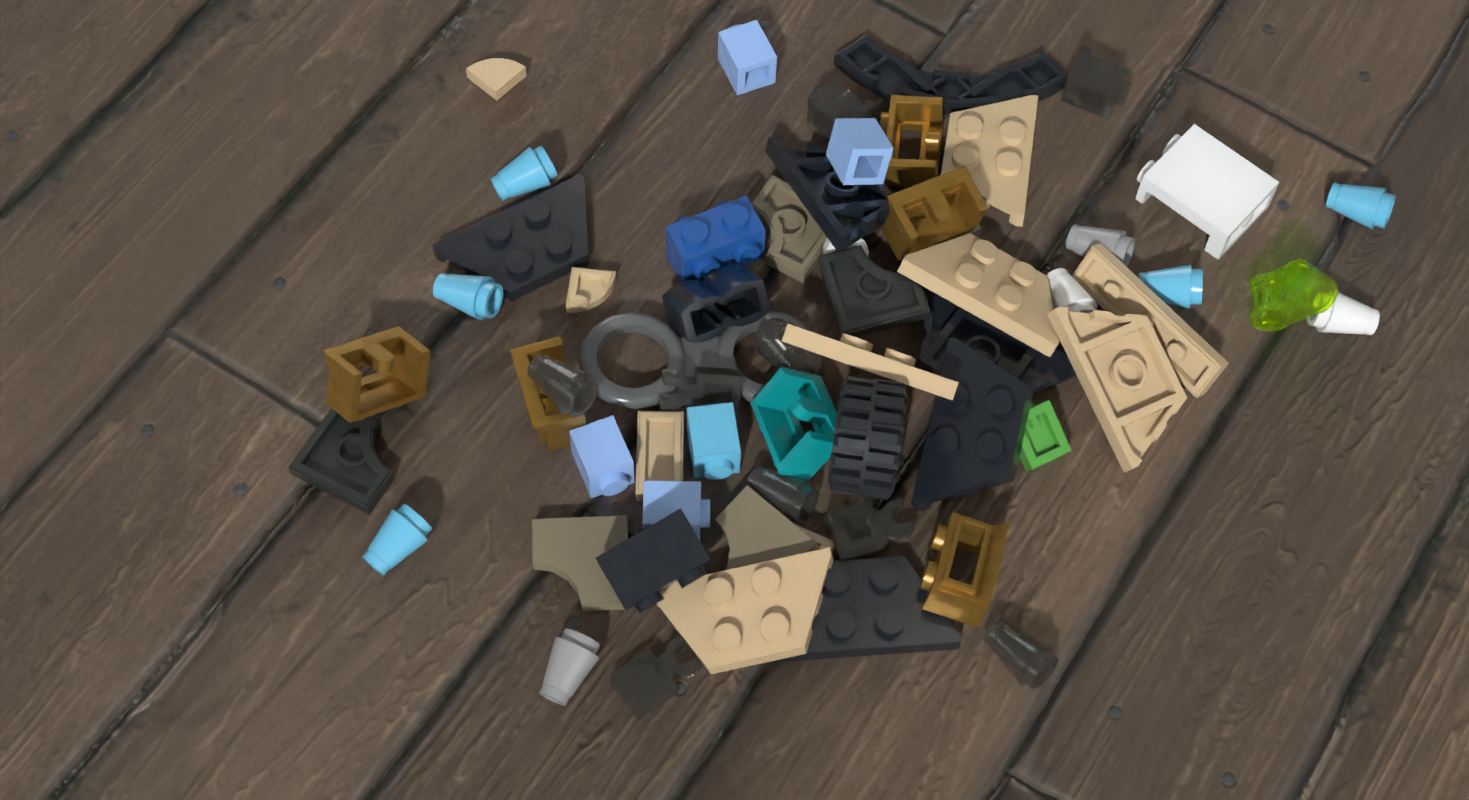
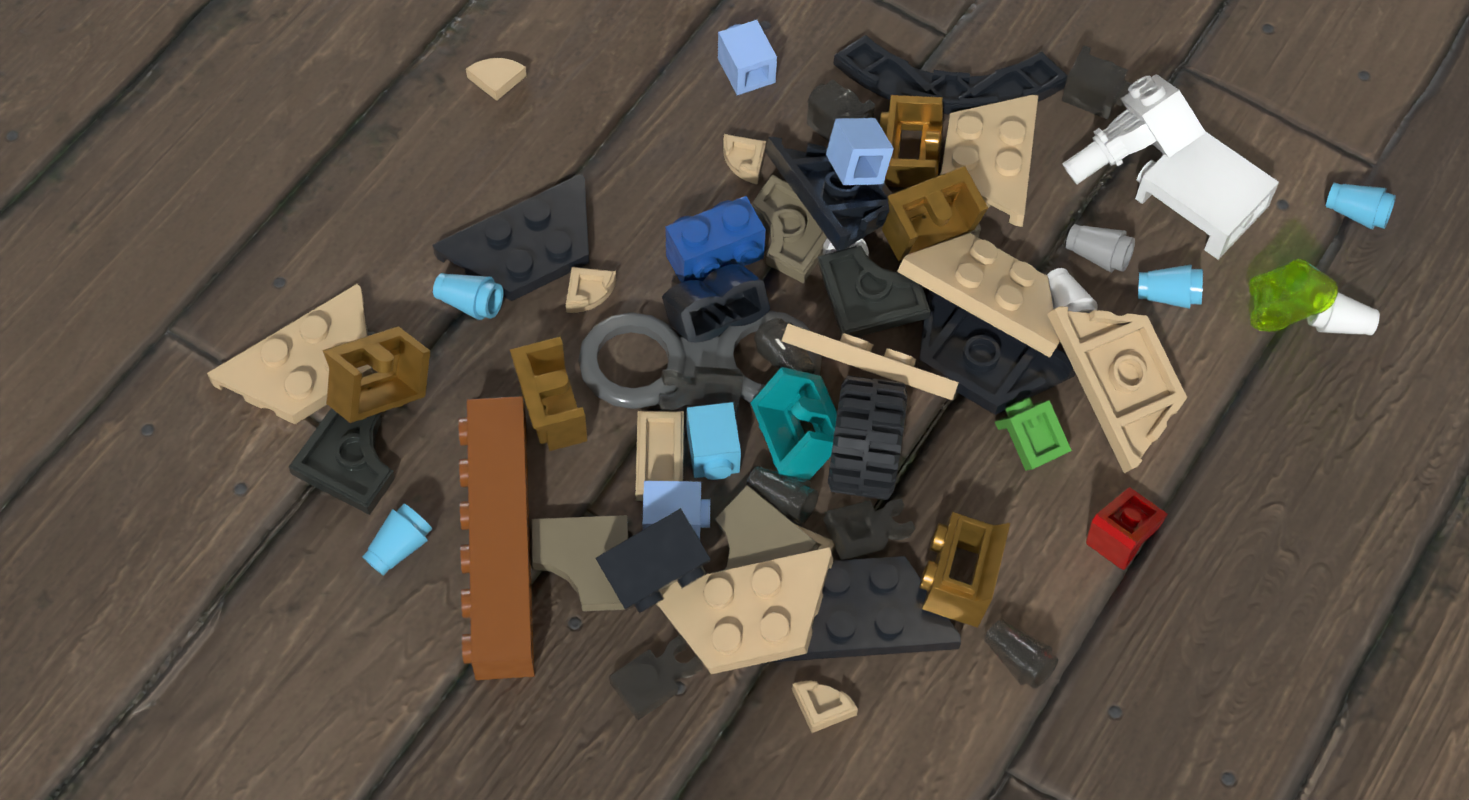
medium azure cone [490,146,558,201] -> none
clear smoke cone [527,354,598,416] -> none
light grey cone [539,628,600,706] -> none
light blue brick [569,415,635,498] -> none
black wing [911,338,1033,511] -> none
tan tile [1072,243,1229,398] -> none
none -> tan wing [207,284,373,424]
none -> dark orange brick [459,396,535,680]
none -> tan tile [723,134,766,184]
none -> tan tile [792,680,858,733]
none -> white brick [1062,74,1206,185]
none -> red slope [1086,487,1168,570]

